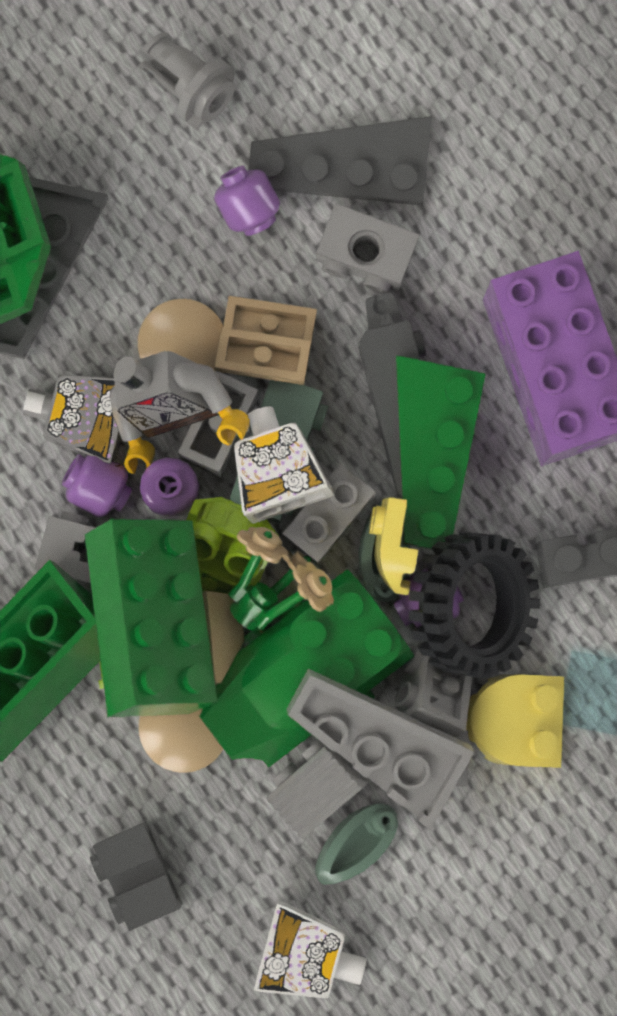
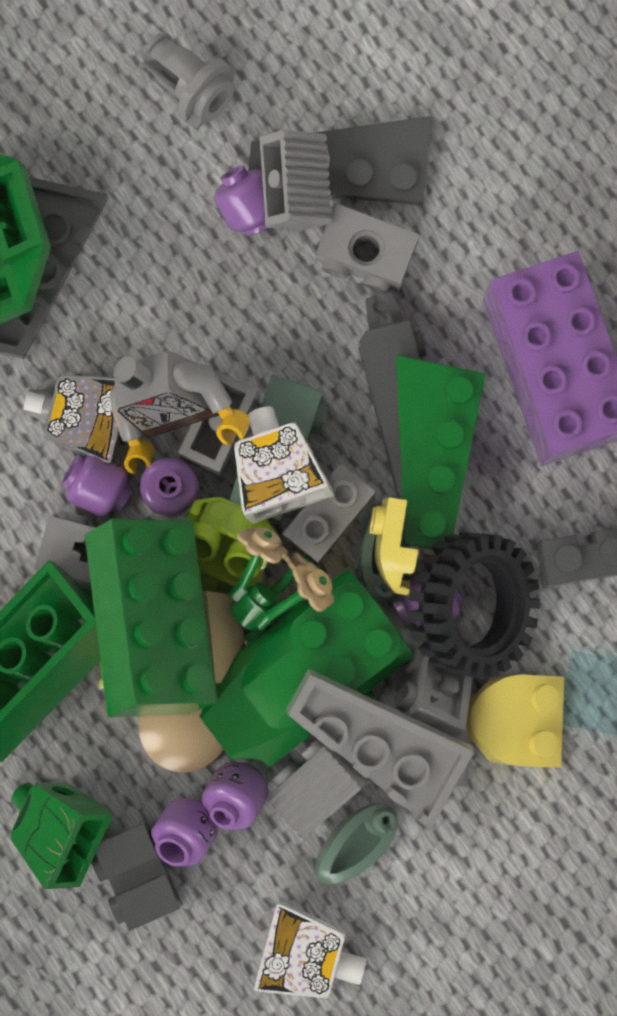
tan dish [138,299,223,370] -> none
tan slope [214,296,317,385] -> none
none -> green torso [11,782,113,889]
none -> medium lavender head [151,798,218,867]
none -> medium lavender head [201,762,268,831]
none -> light grey brick [260,130,333,230]

